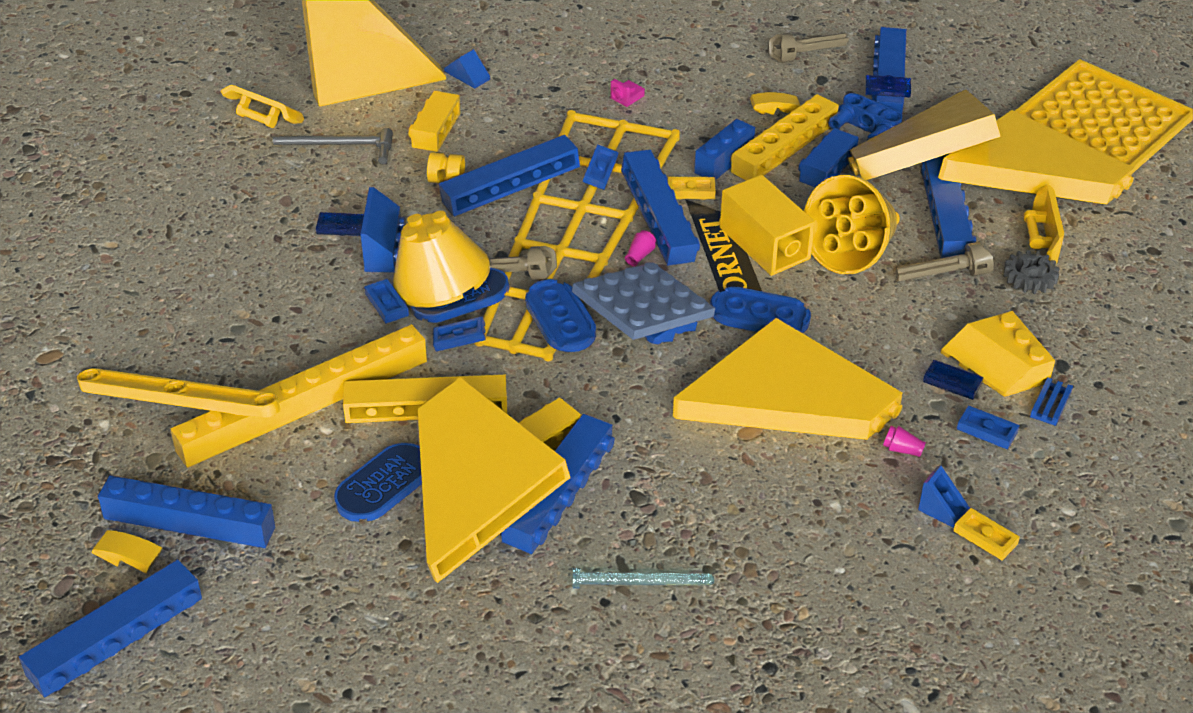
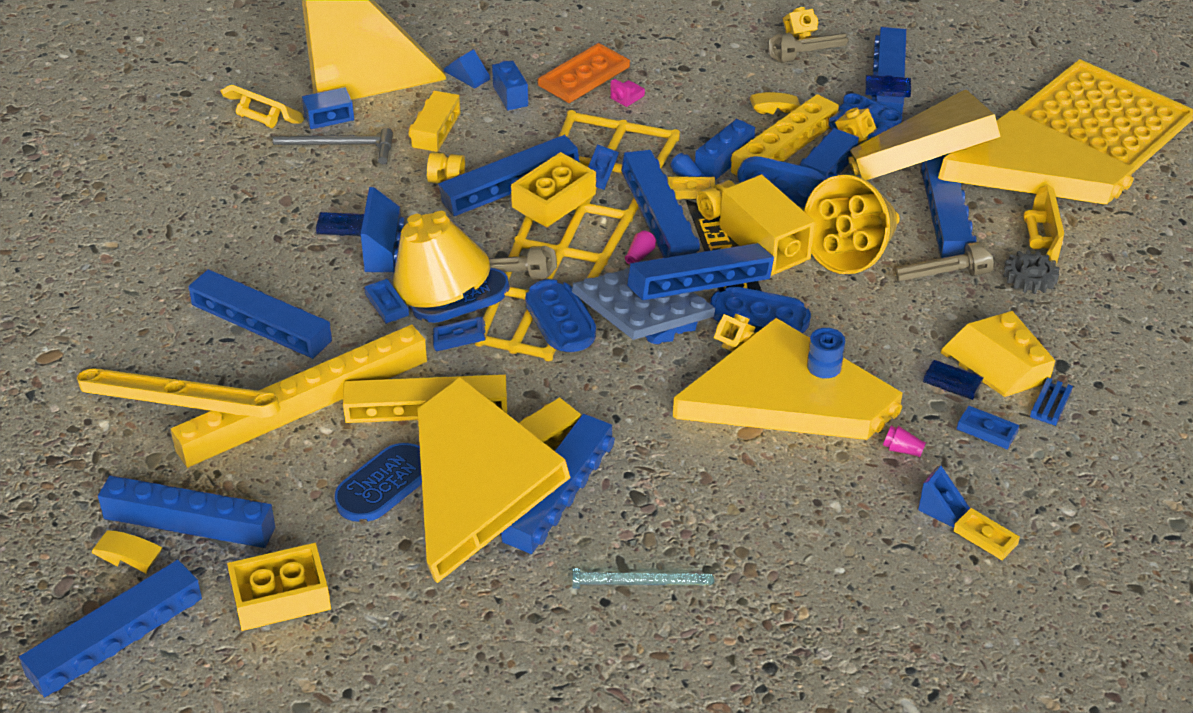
none -> blue brick [188,269,332,359]
none -> yellow brick [227,542,331,631]
none -> blue brick [302,87,354,129]
none -> blue brick [492,60,528,111]
none -> yellow brick [511,152,596,228]
none -> orange plate [538,43,630,103]
none -> blue brick [627,243,774,300]
none -> blue cone [670,153,704,177]
none -> yellow wheel [696,180,735,220]
none -> yellow brick [714,313,756,352]
none -> blue tile [737,156,826,208]
none -> yellow brick [783,7,818,39]
none -> blue wheel [807,328,845,378]
none -> yellow brick [835,107,876,142]

